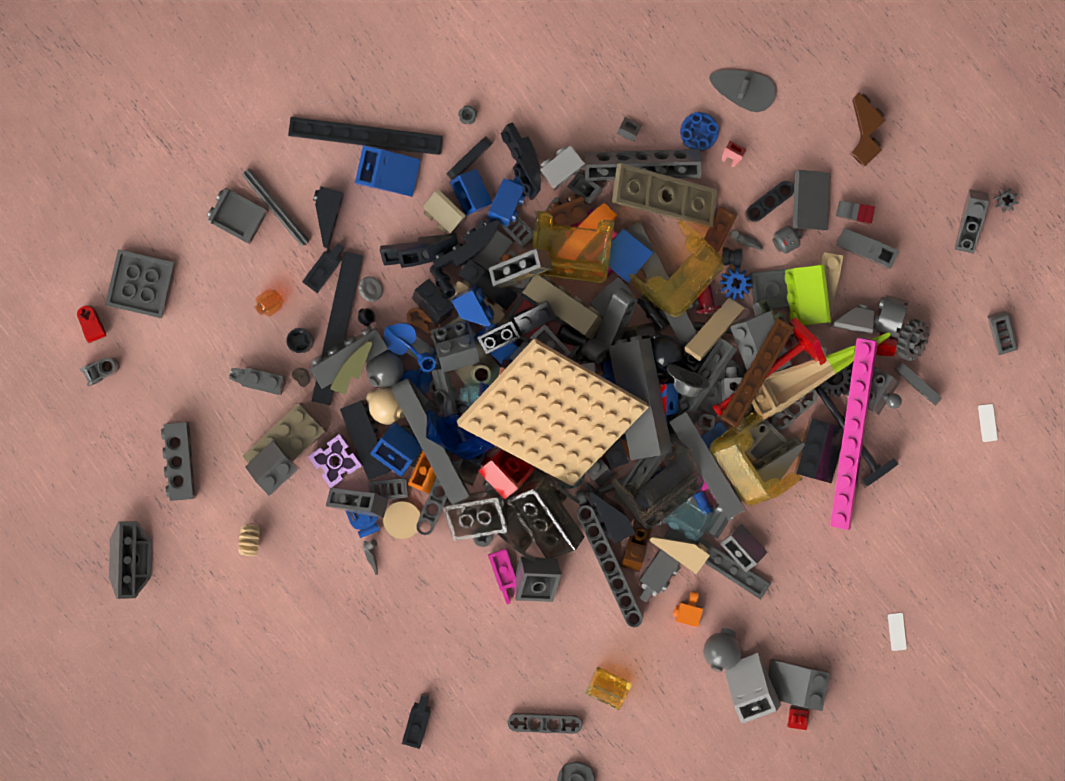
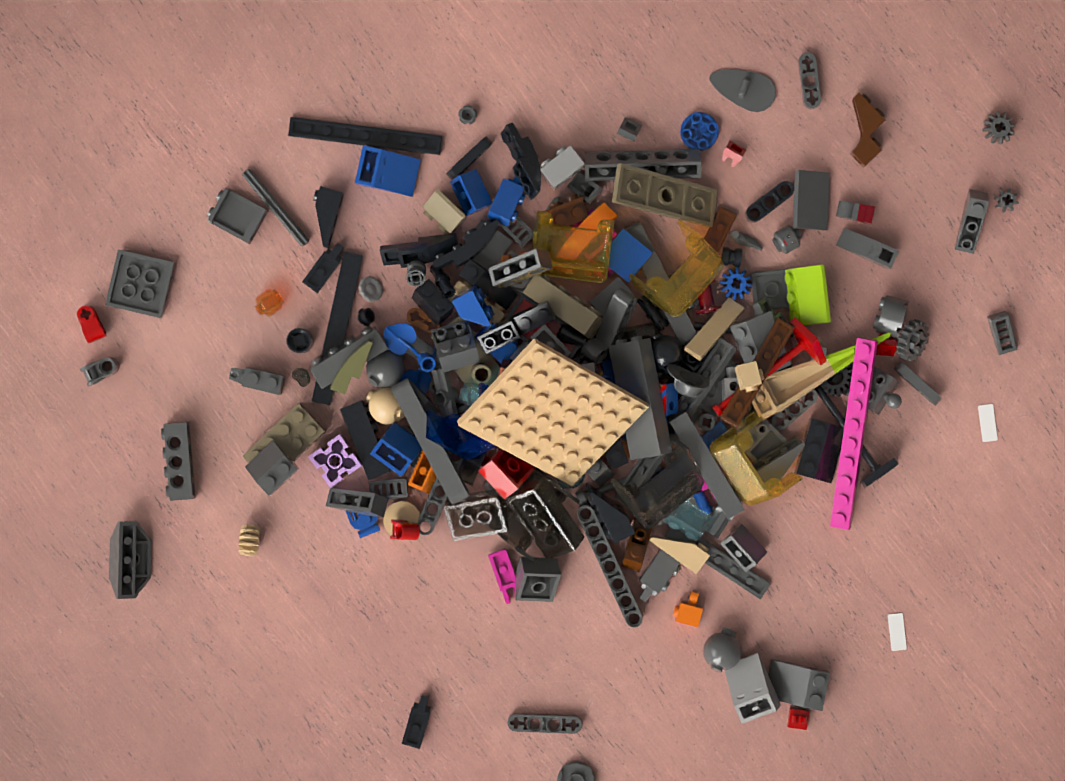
dark grey bar [363,539,378,575] -> none
dark grey wheel [473,527,493,547] -> none
clear yellow brick [585,667,632,710] -> none
tan slope [820,252,843,313] -> none
light grey slope [830,304,874,334] -> none
none -> red piece [390,519,420,540]
none -> dark grey wheel [406,260,426,287]
none -> tan brick [735,361,764,392]
none -> dark grey beam [798,53,821,109]
none -> dark grey gear [982,111,1016,144]

